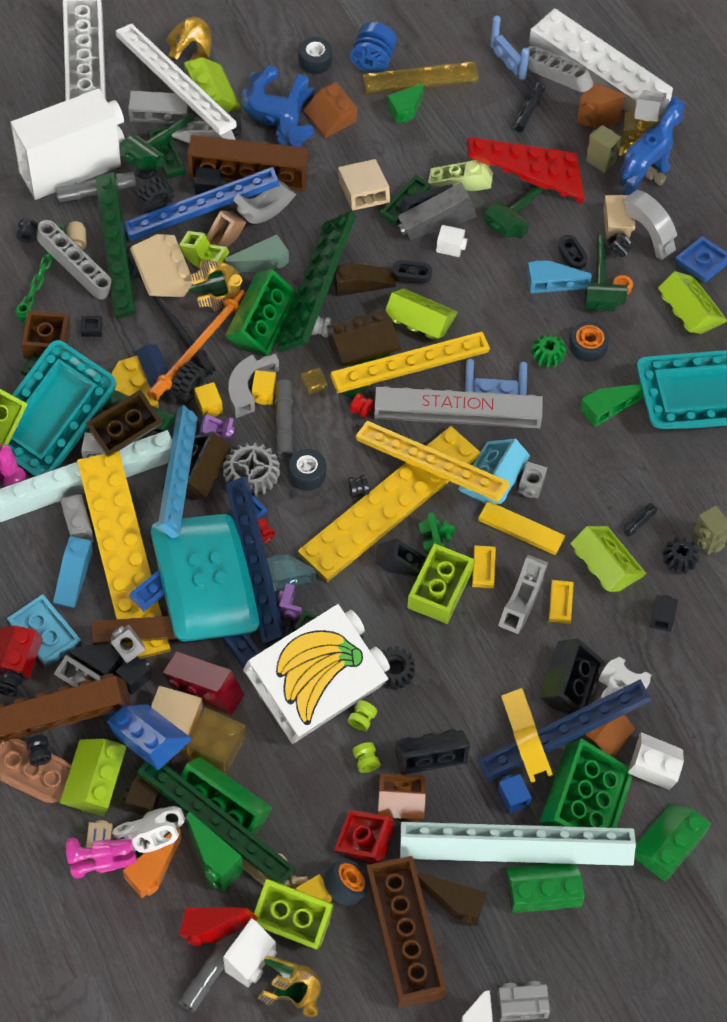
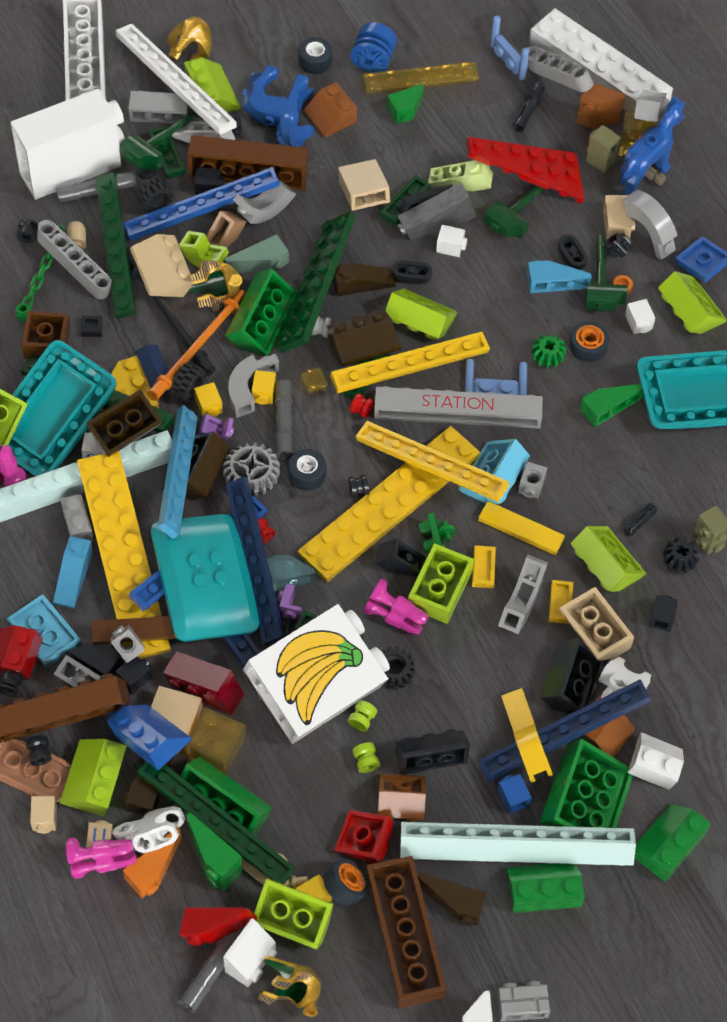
none -> tan brick [30,796,57,833]
none -> dark pink piece [363,578,429,635]
none -> tan slope [559,587,634,660]
none -> white brick [625,299,655,334]

